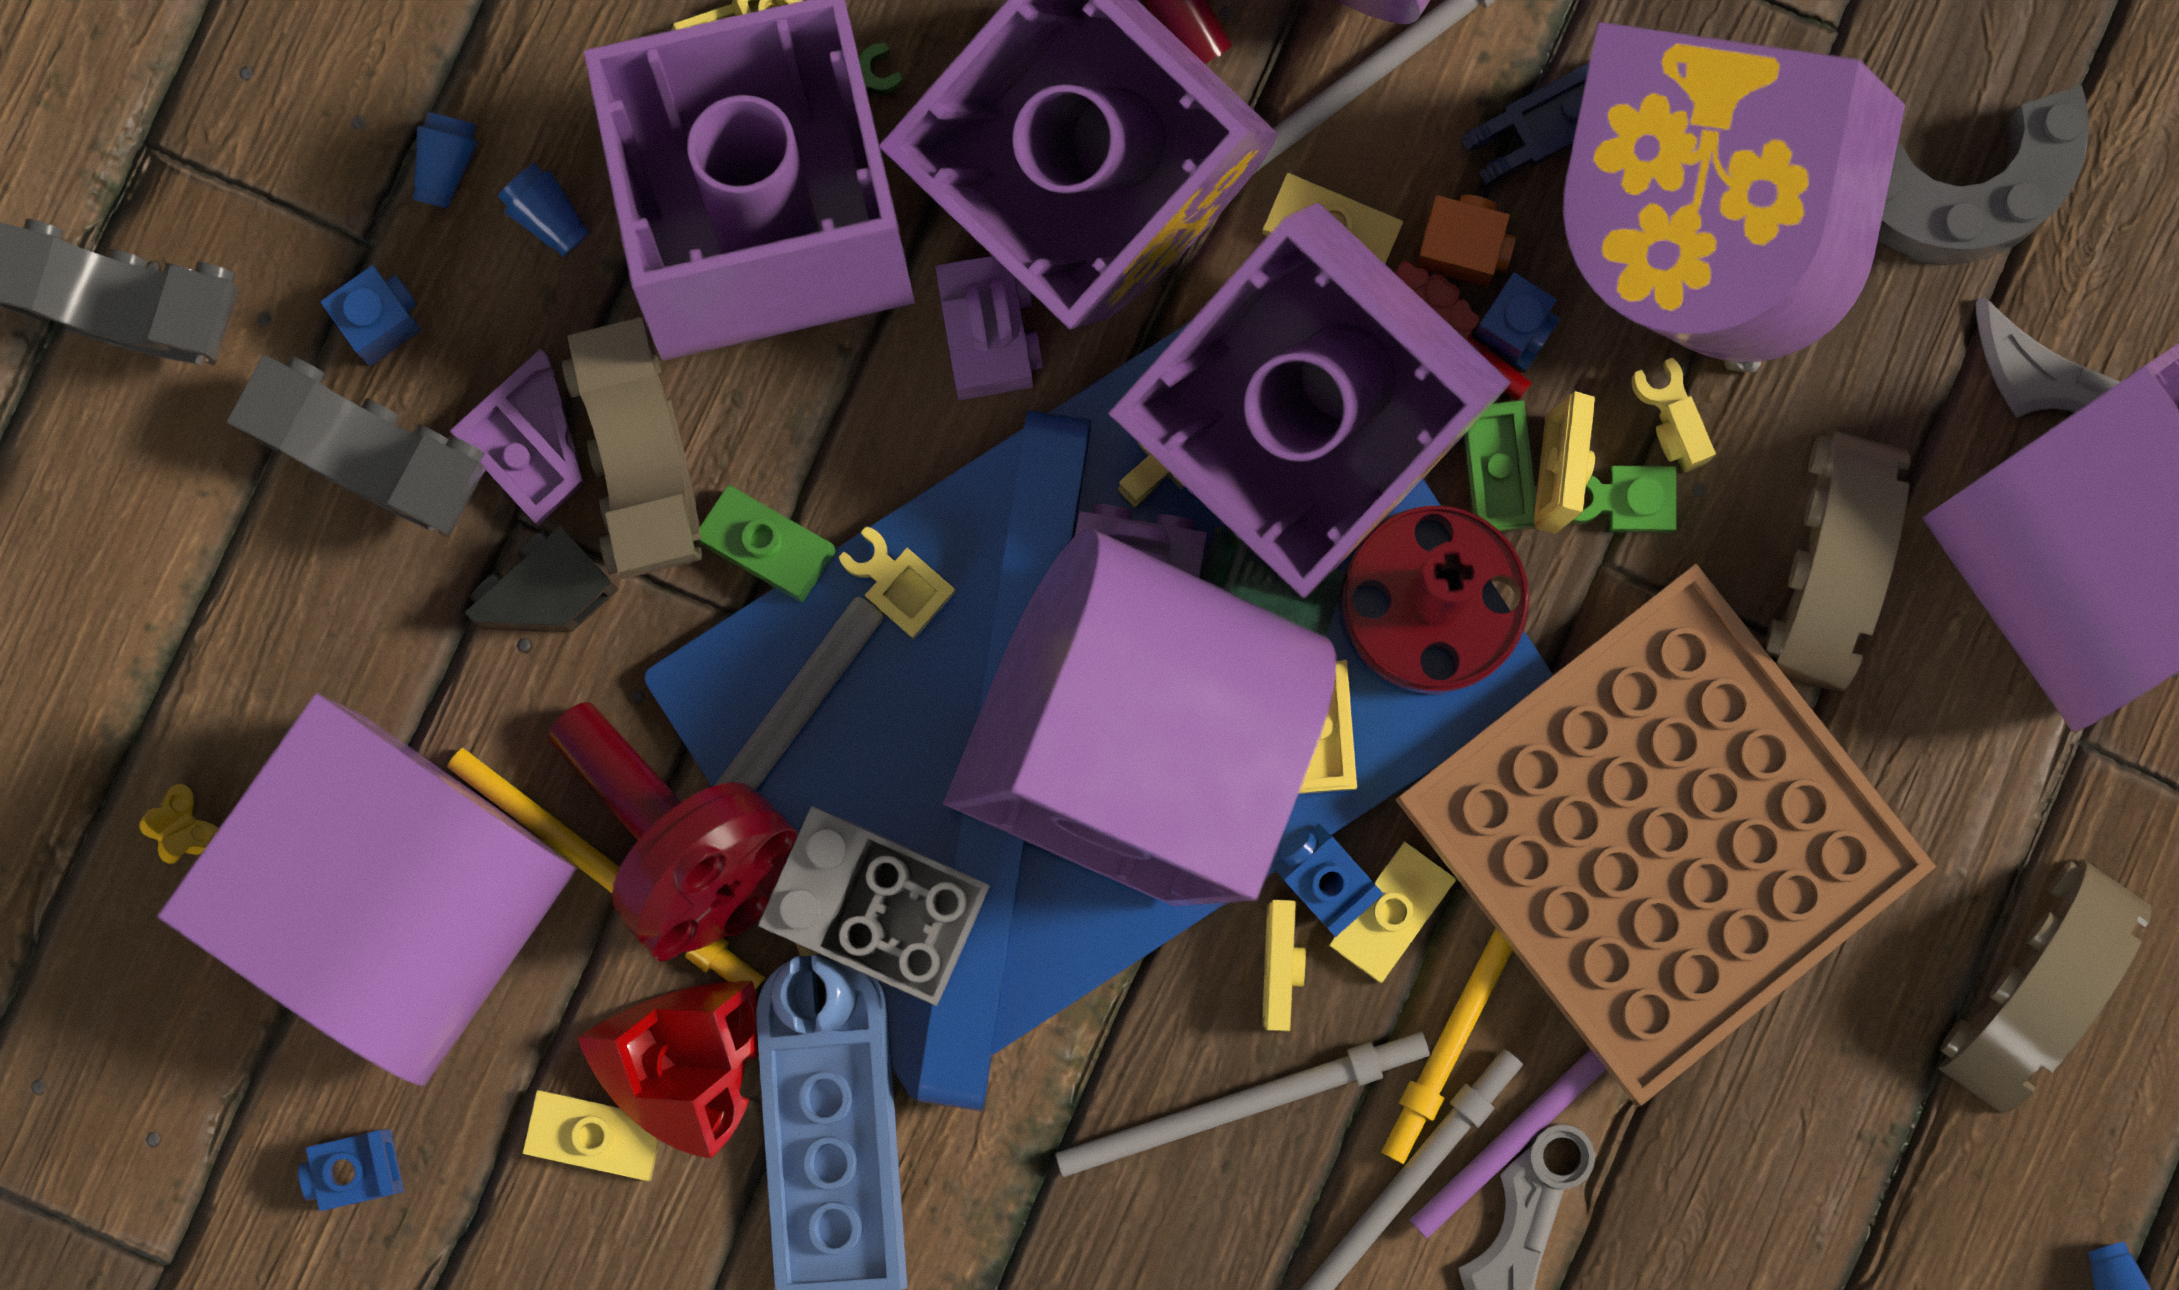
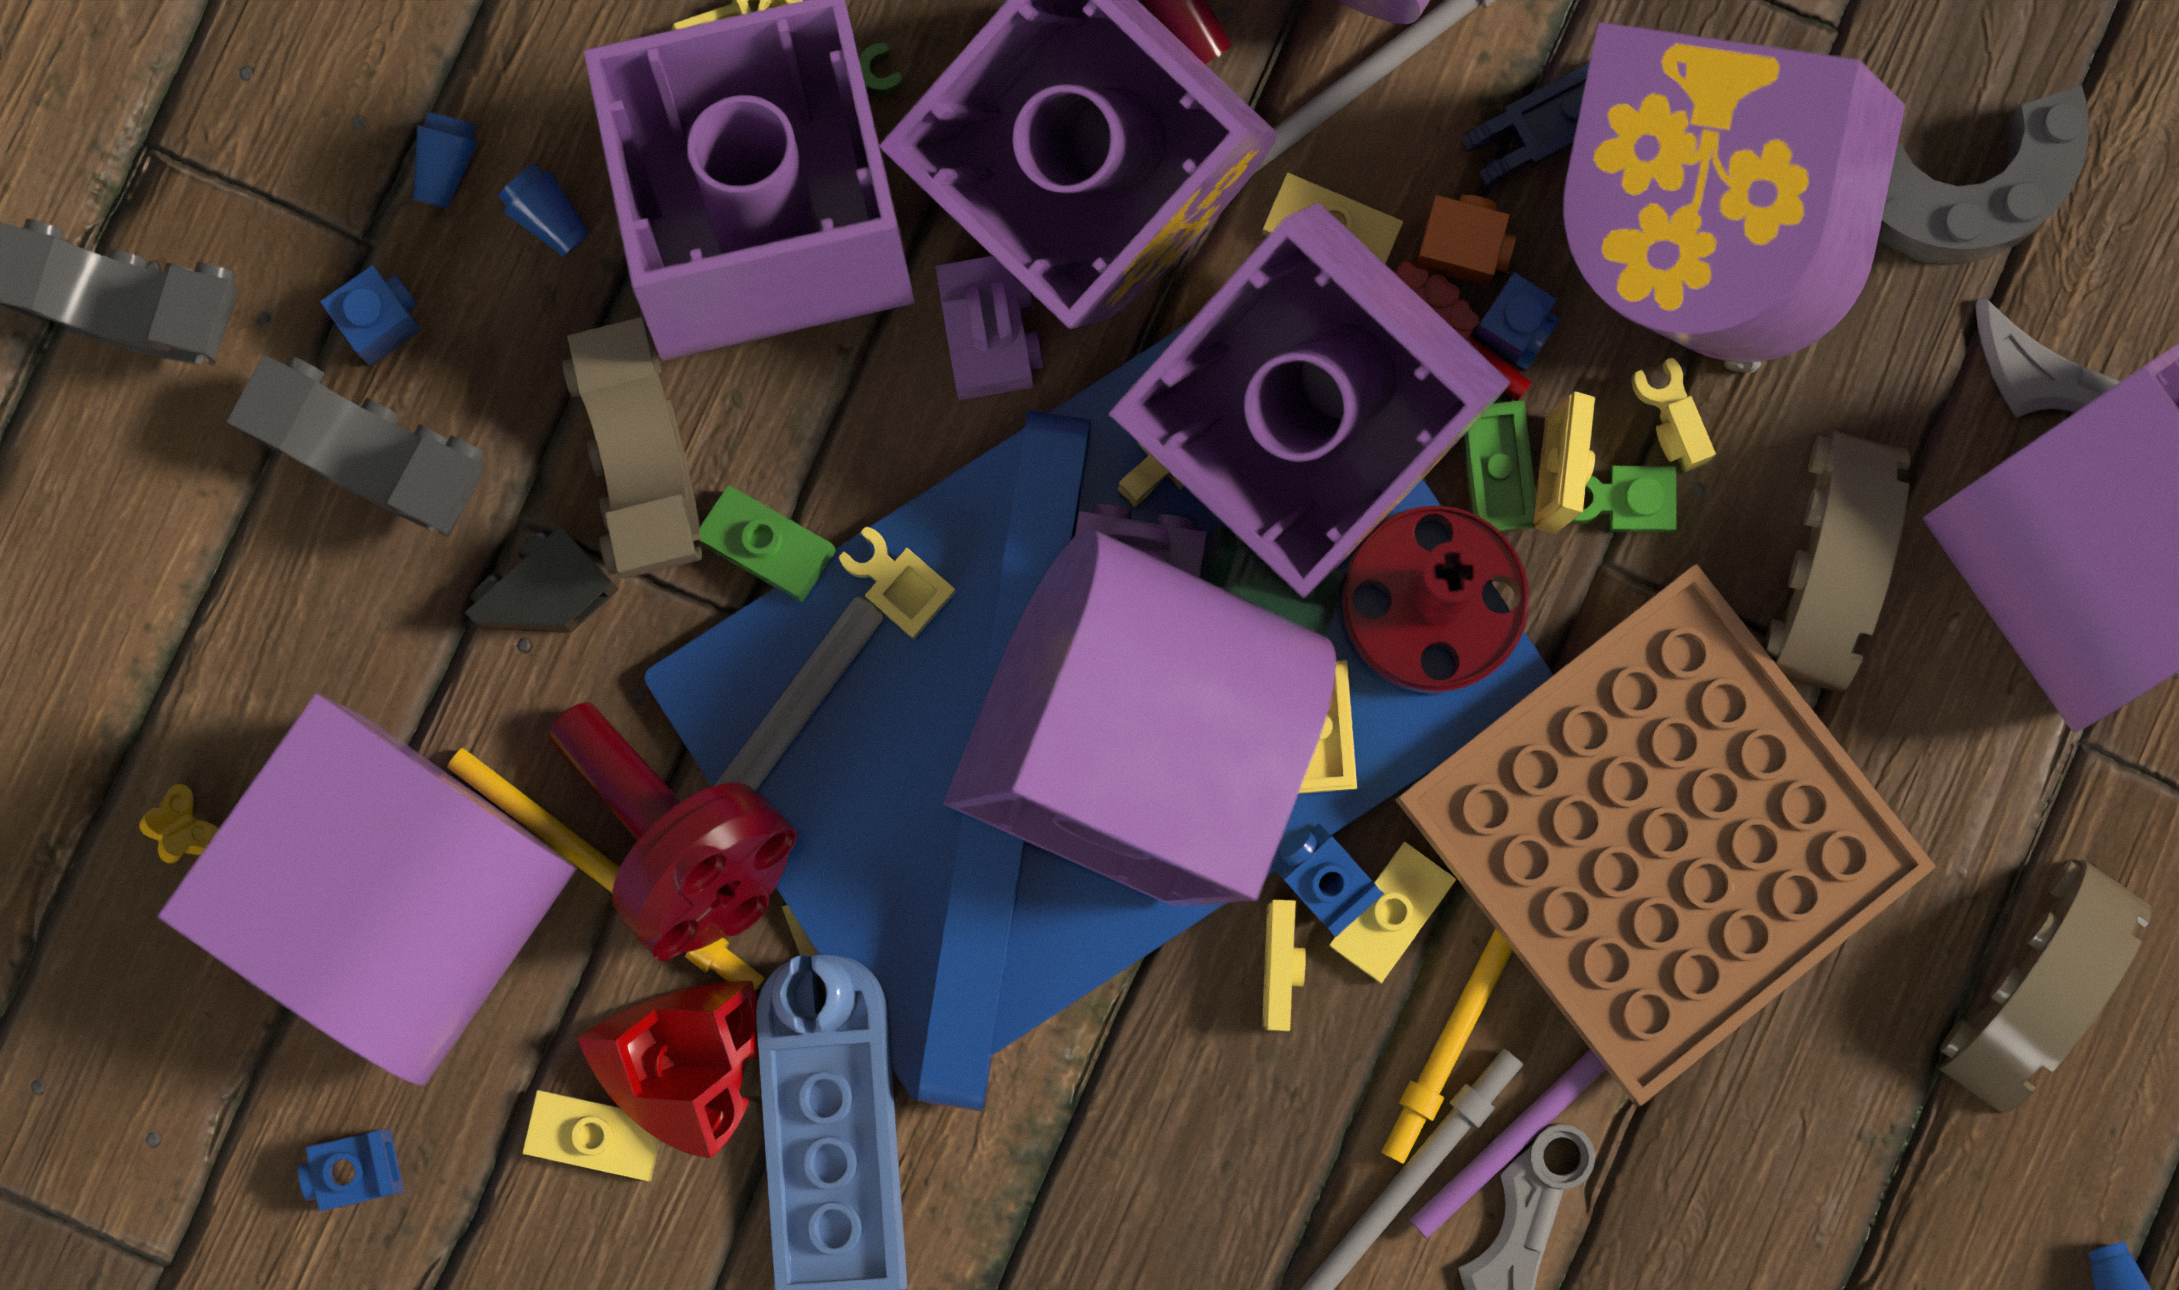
medium lavender wing [450,349,585,527] -> none
light grey slope [758,806,991,1006] -> none
light grey bar [1055,1031,1430,1177] -> none

